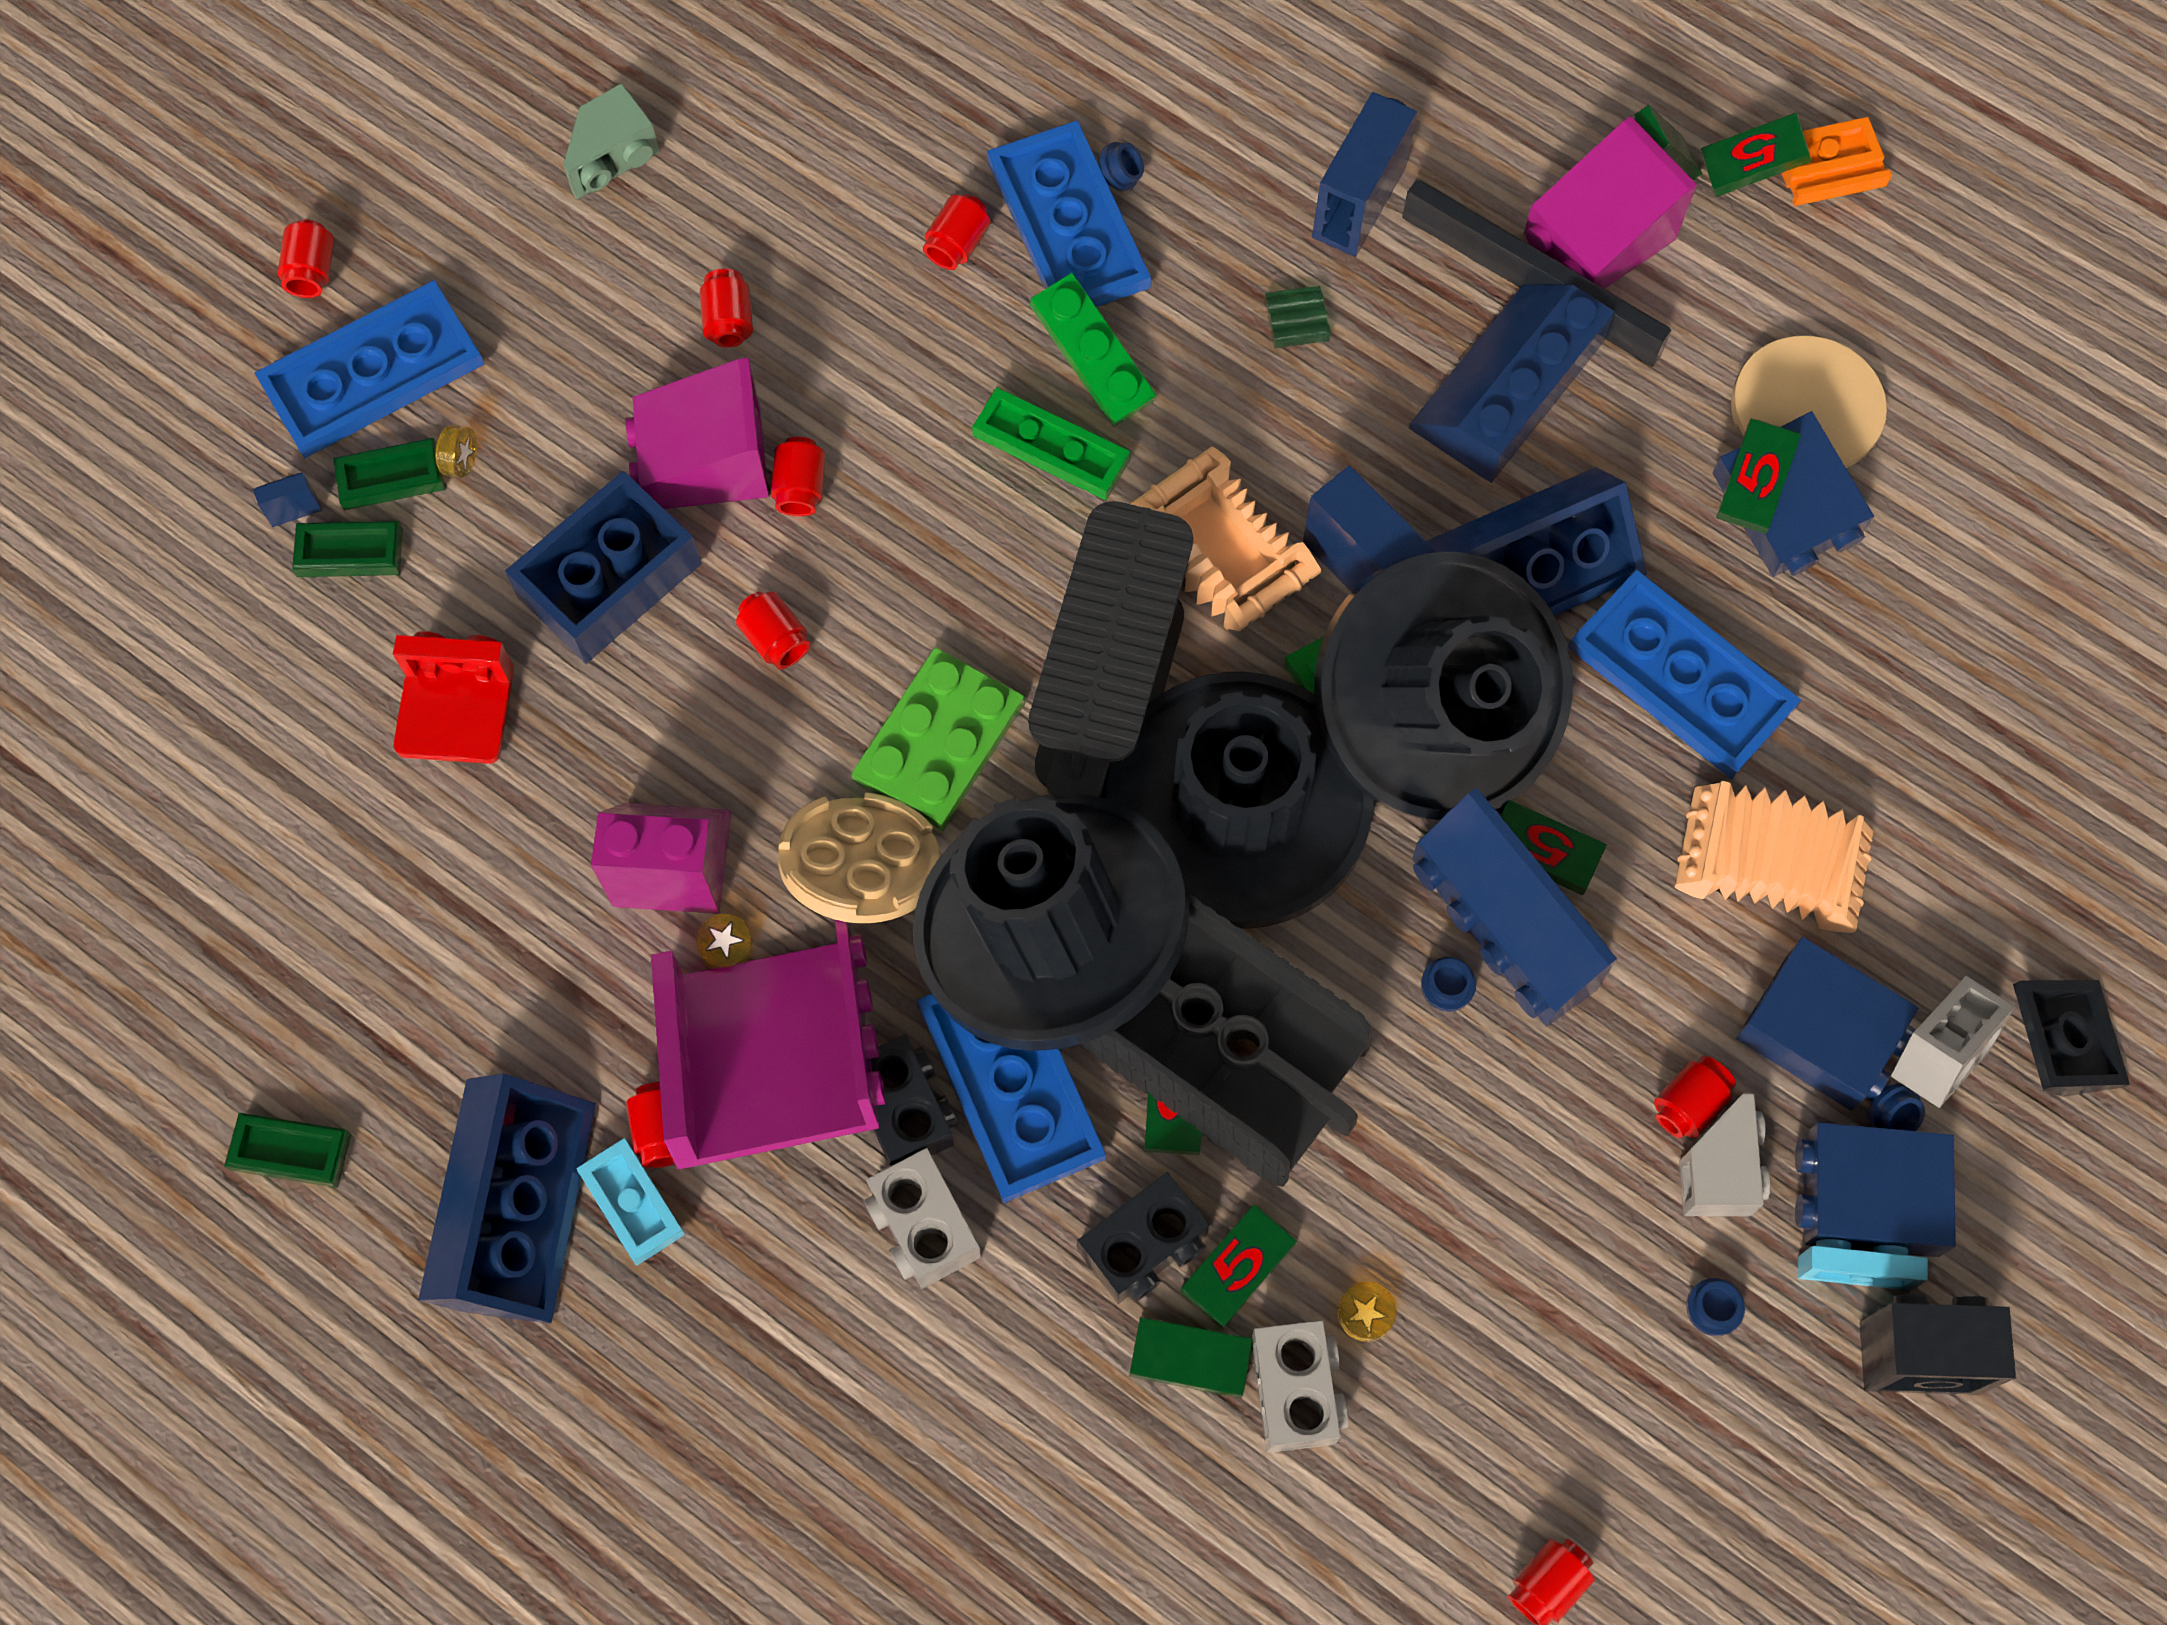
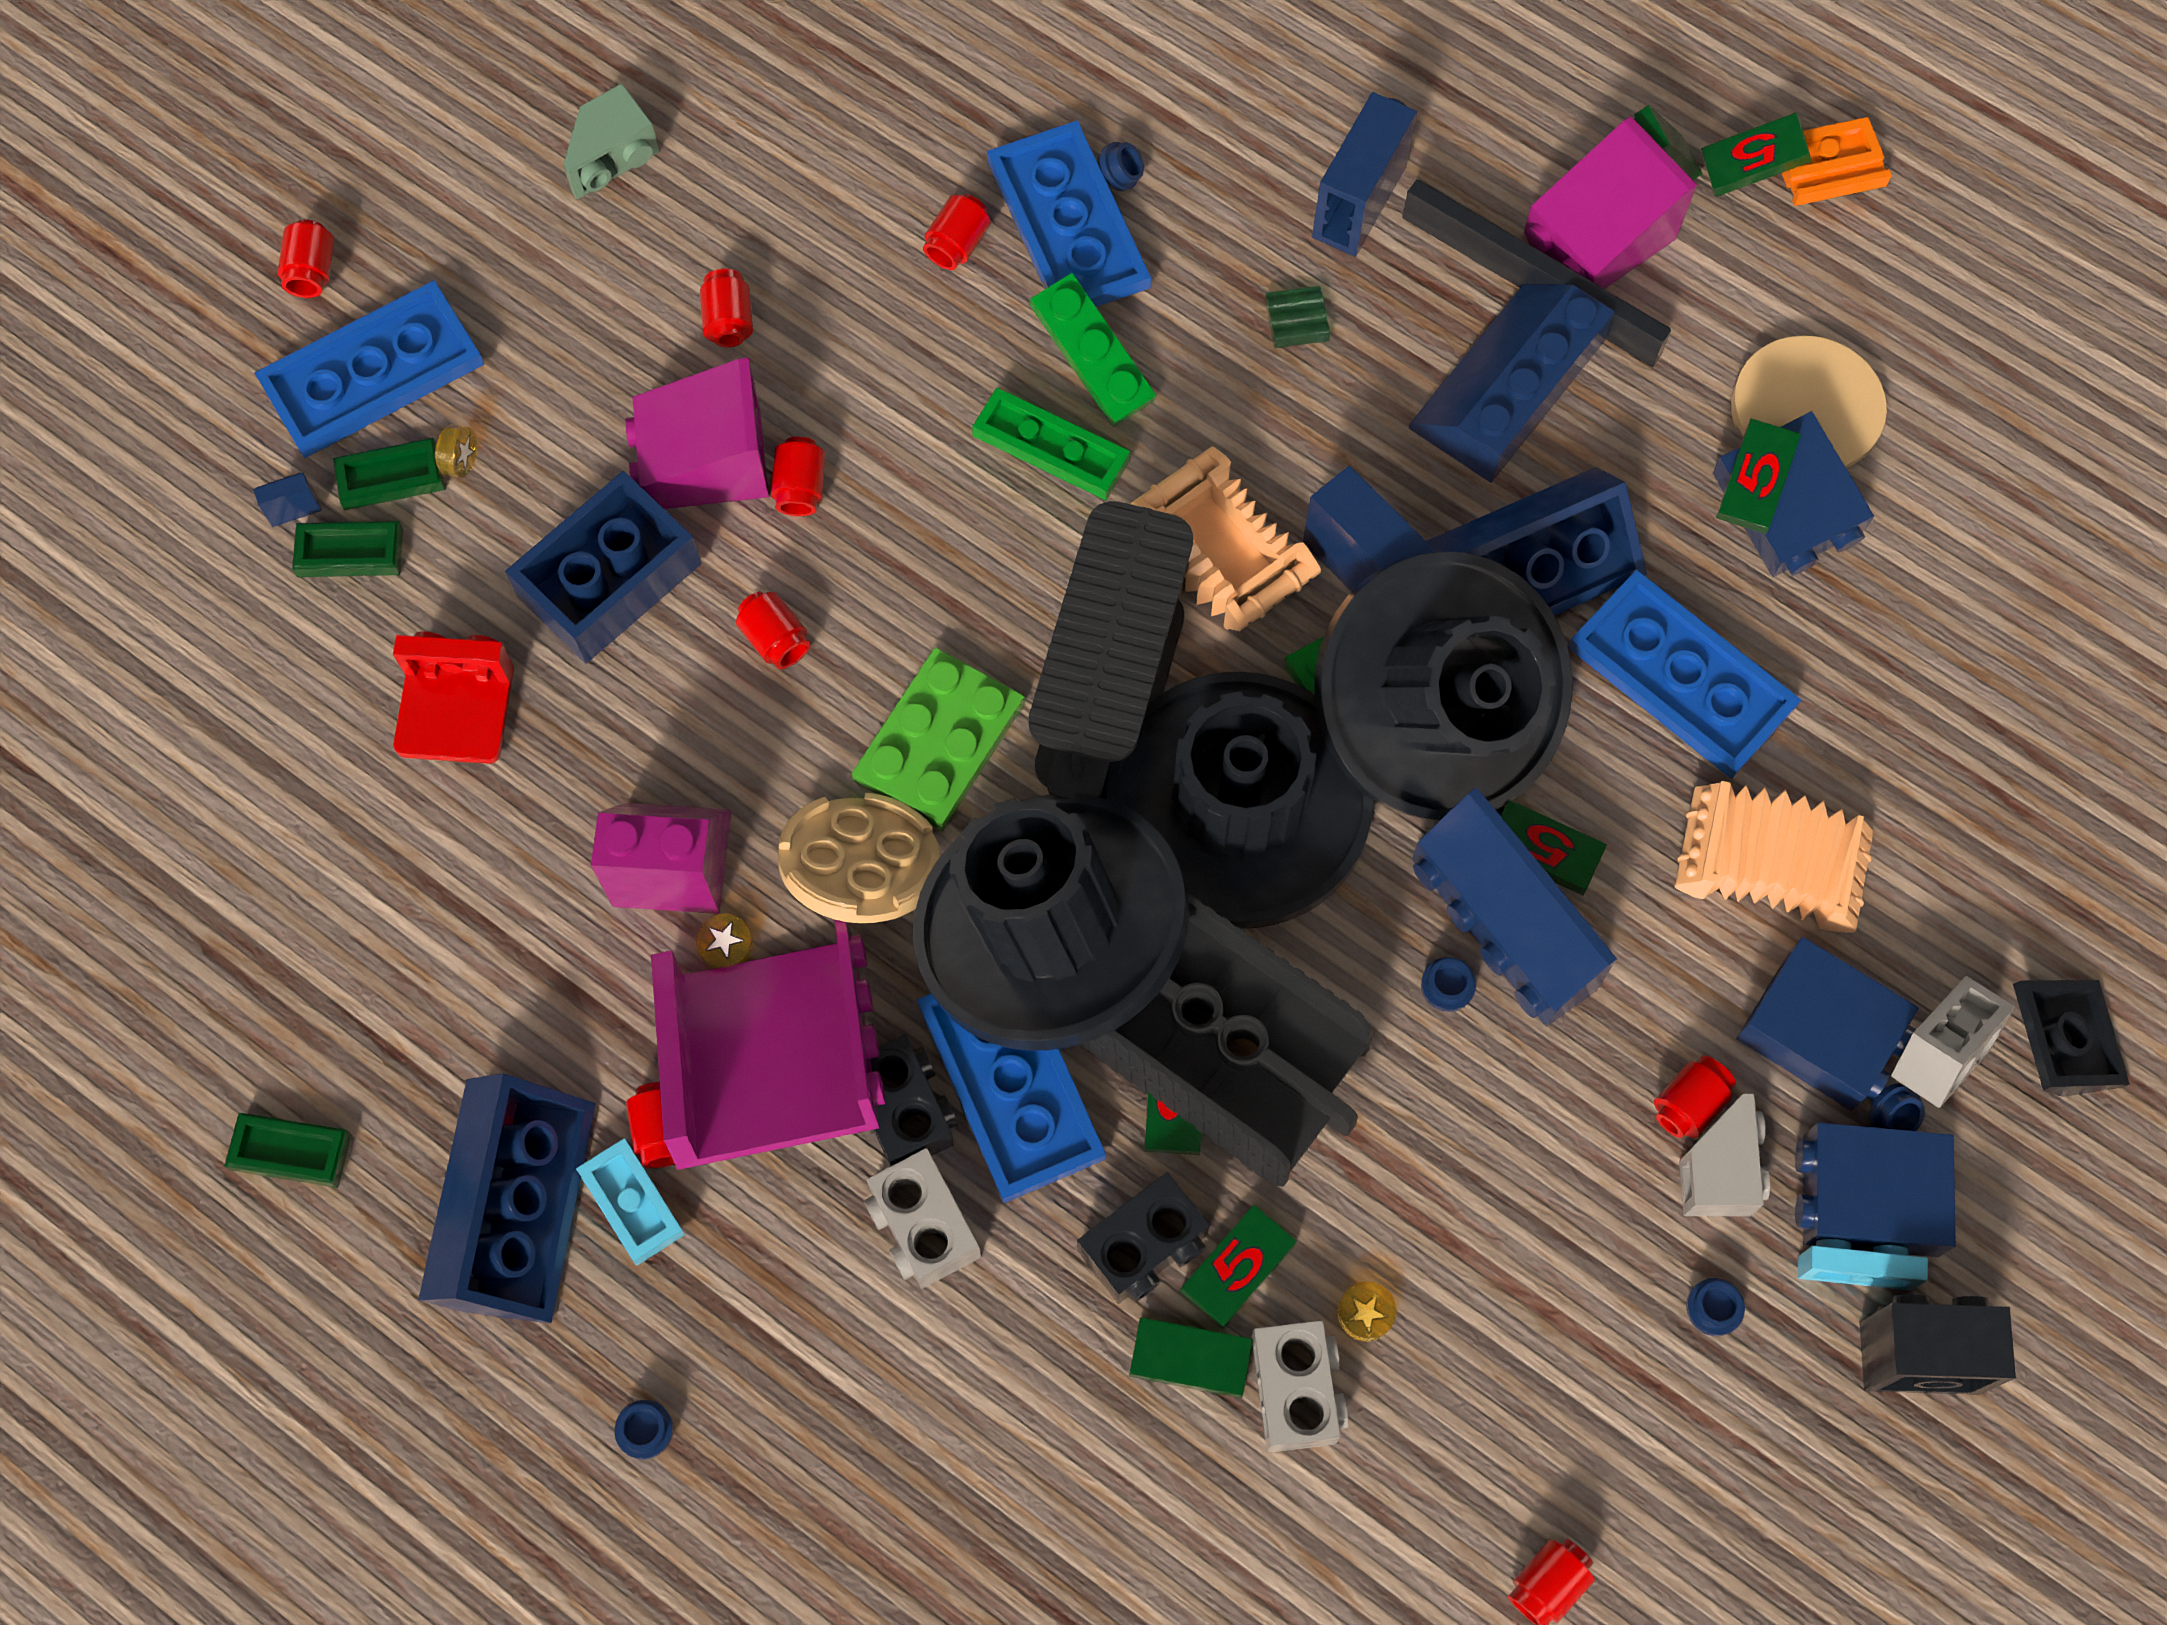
none -> dark blue plate [614,1400,674,1460]

